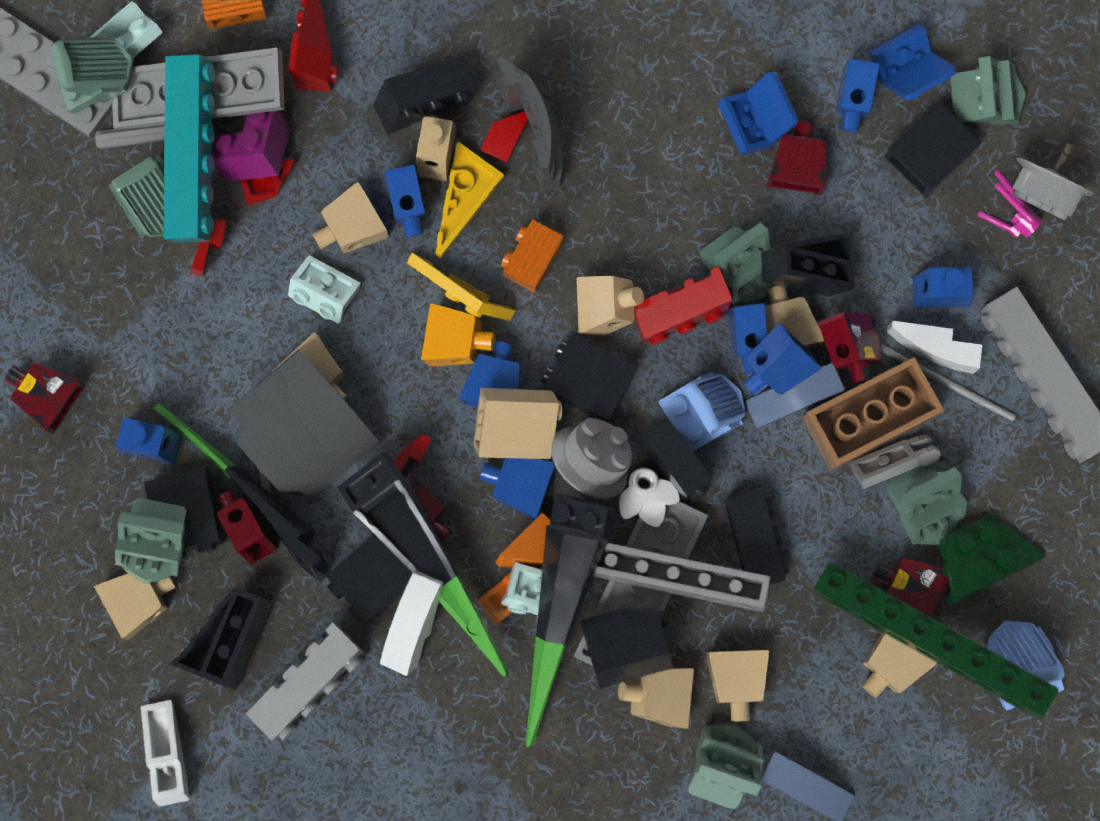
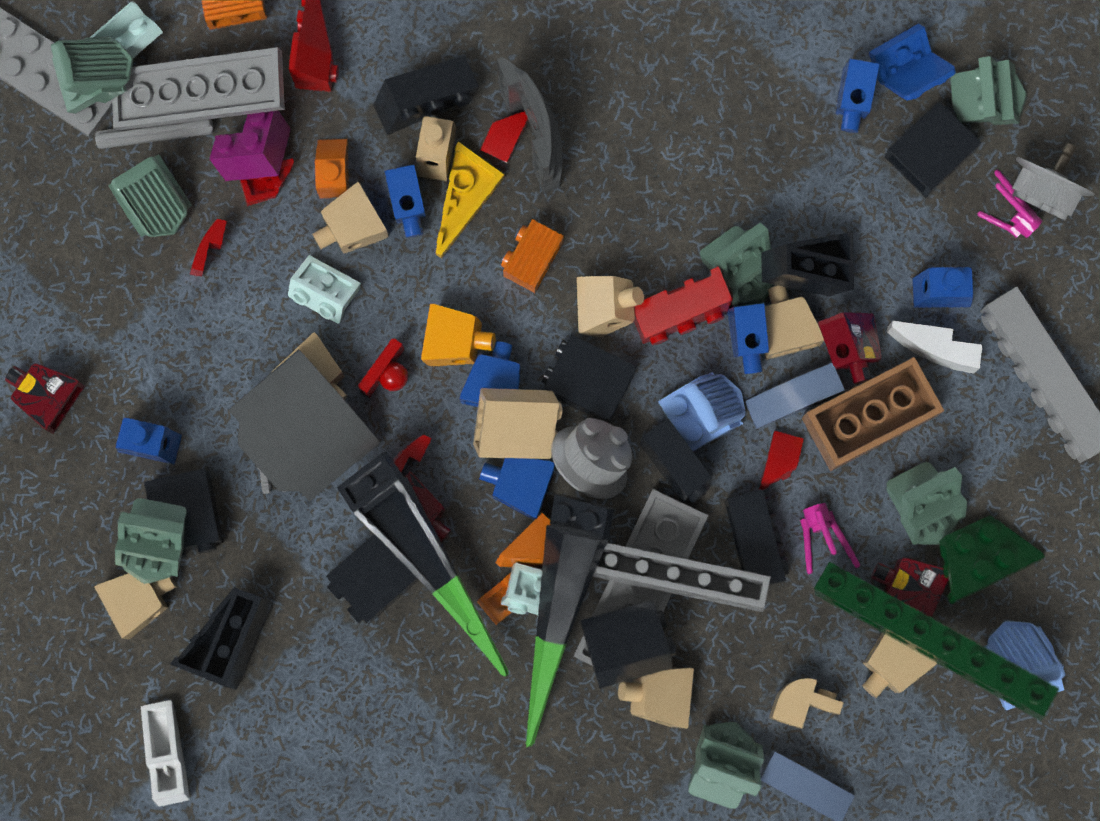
black plate [153,403,328,583] -> none
teal brick [163,55,215,243] -> none
dark red torso [217,490,278,565] -> none
light grey wedge [246,622,365,741] -> none
white slope [380,570,443,676] -> none
yellow wing [407,253,515,321] -> none
white plate [619,468,680,528] -> none
tan torso [707,650,769,721] -> none
blue bracket [718,71,798,155] -> none
blue torso [743,323,822,395] -> none
dark red torso [766,122,826,195] -> none
light grey hinge [850,434,941,489] -> none
light grey axle [880,344,1016,422] -> none
none -> orange slope [315,139,349,198]
none -> red tile [358,338,408,398]
none -> red slope [759,430,804,490]
none -> tan brick [769,679,844,728]
none -> dark pink plant [800,503,860,574]

